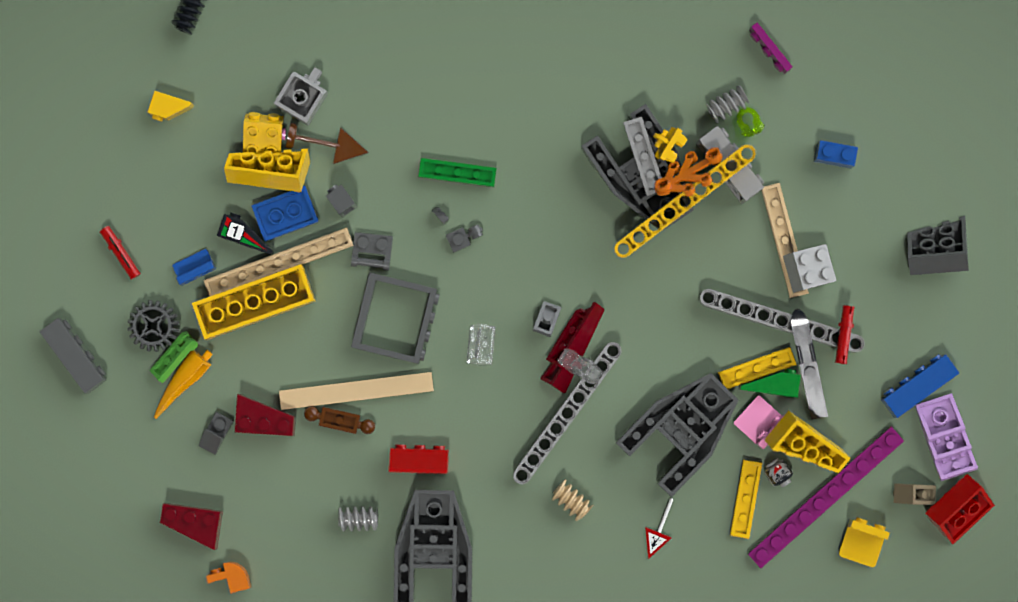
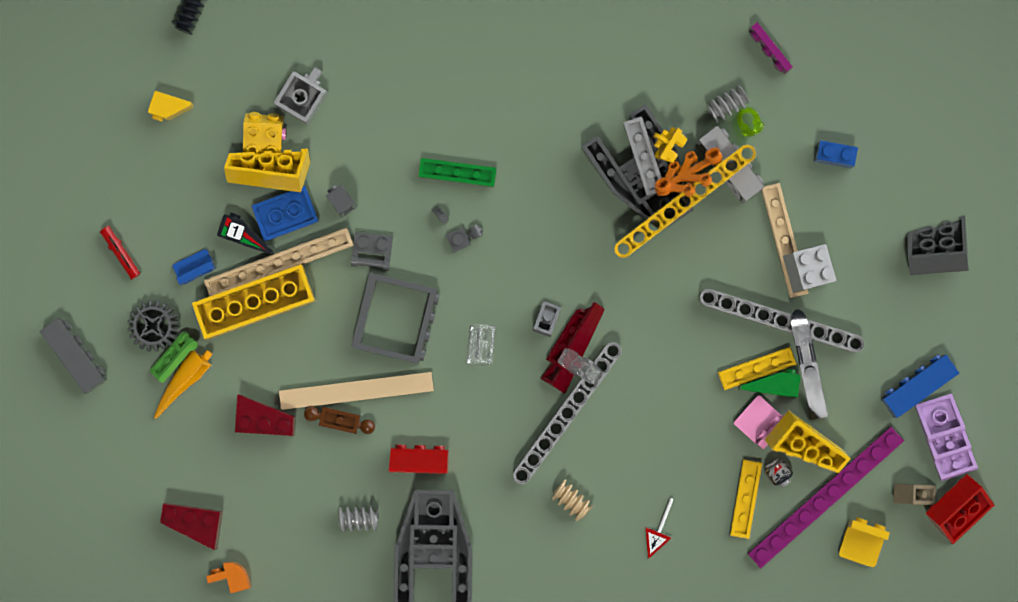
dark grey slope [199,412,234,455] -> none
reddish brown piece [285,123,368,164] -> none
dark grey wedge [615,373,739,497] -> none
red pin [834,305,855,364] -> none

